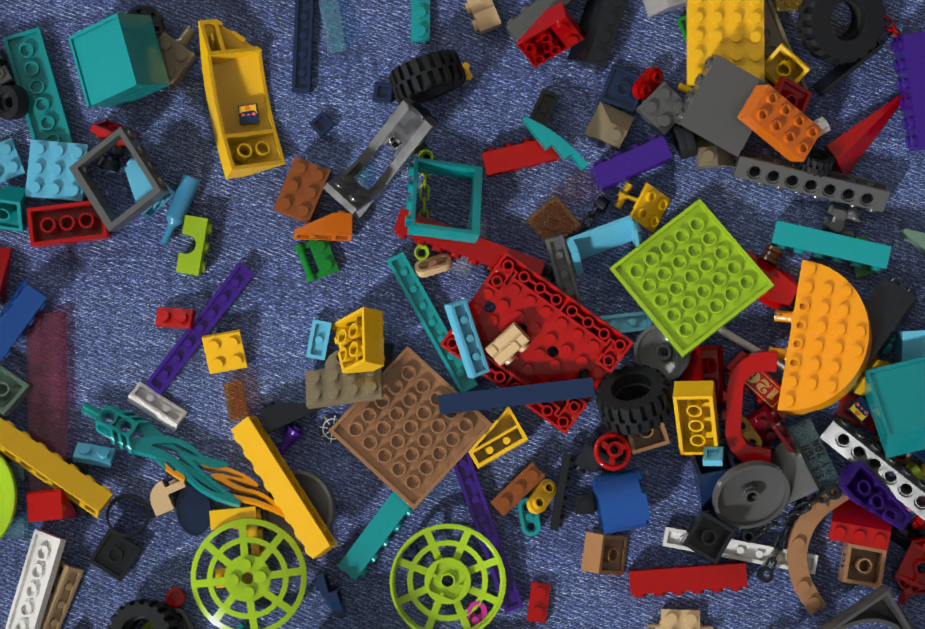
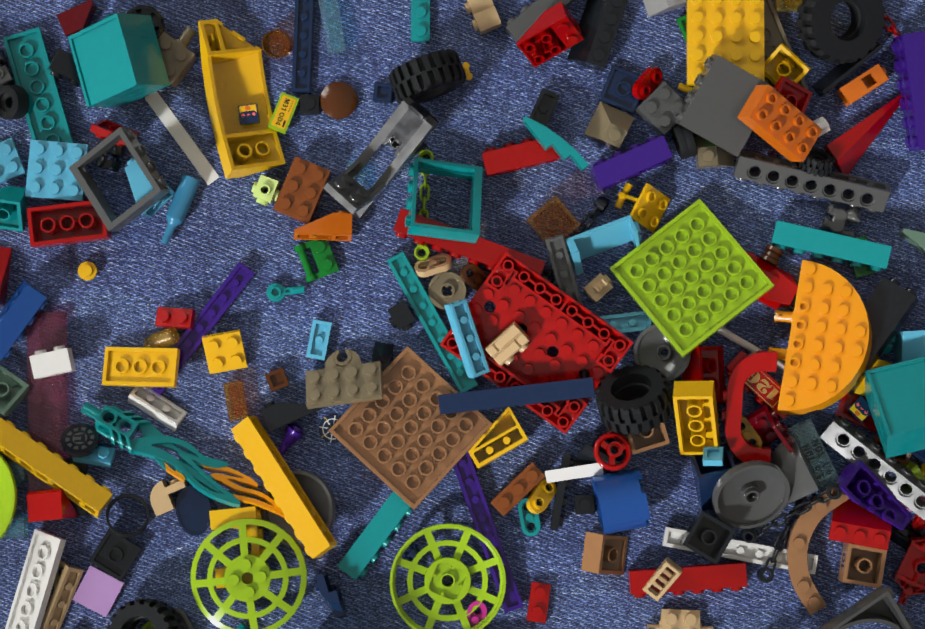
red tile [166,587,186,607] -> none
lime arch [176,215,213,276] -> none
dark blue tile [308,111,336,138] -> none
yellow wedge [331,307,385,374] -> none
none -> white brick [29,345,76,379]
none -> black brick [47,48,81,87]
none -> dark red slope [57,0,97,37]
none -> black tile [60,423,100,458]
none -> lavender tile [72,565,125,617]
none -> yellow plate [78,261,97,281]
none -> yellow plate [102,347,180,388]
none -> clear yellow hinge [144,327,179,348]
none -> white sticker [145,91,219,185]
none -> yellowish green brick [251,175,281,206]
none -> clear orange hair [261,29,293,59]
none -> reddish brown plate [265,367,290,392]
none -> teal plate [266,283,305,302]
none -> tile [268,92,299,135]
none -> black plate [300,94,320,115]
none -> reddish brown dish [320,81,358,120]
none -> black brick [388,301,416,332]
none -> dark tan plate [428,272,466,310]
none -> reddish brown plate [460,264,488,292]
none -> white sticker [545,463,604,483]
none -> tan brick [582,273,613,303]
none -> tan slope [642,557,682,602]
none -> orange brick [836,64,889,107]

